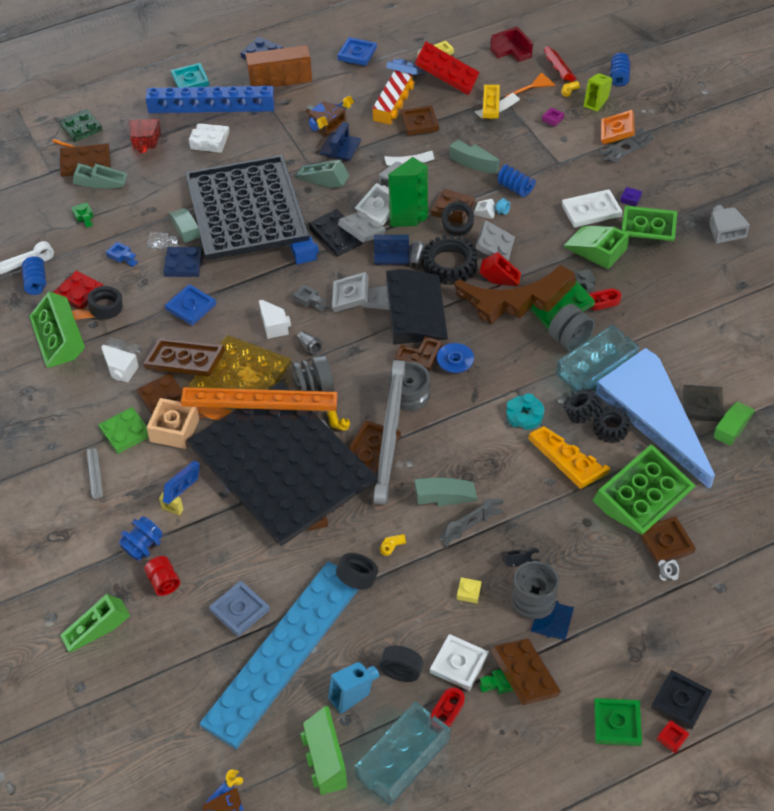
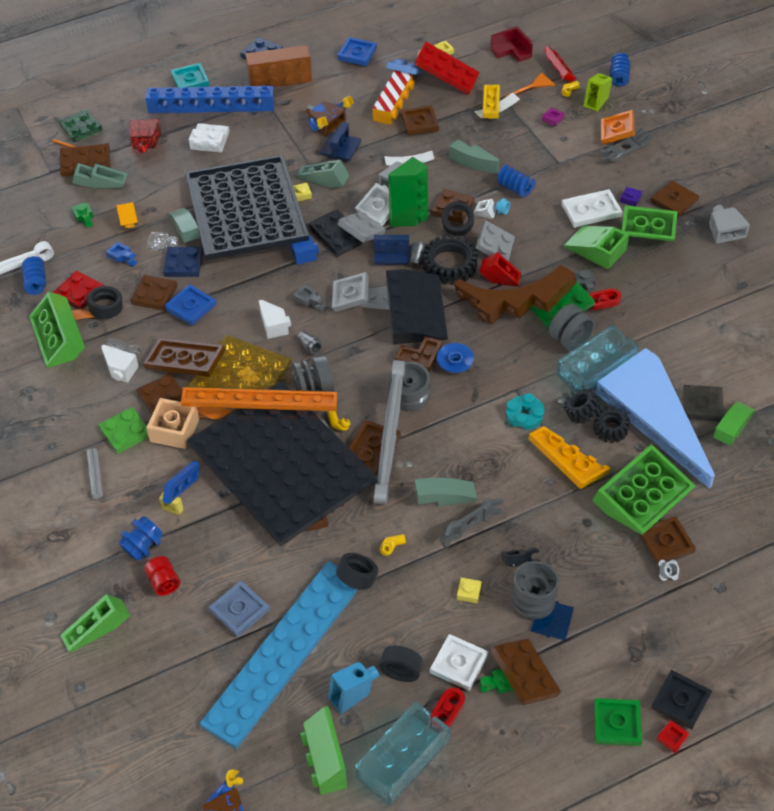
none -> light orange slope [116,202,138,229]
none -> reddish brown plate [131,275,178,311]
none -> light yellow plate [293,183,312,201]
none -> reddish brown plate [651,180,699,217]

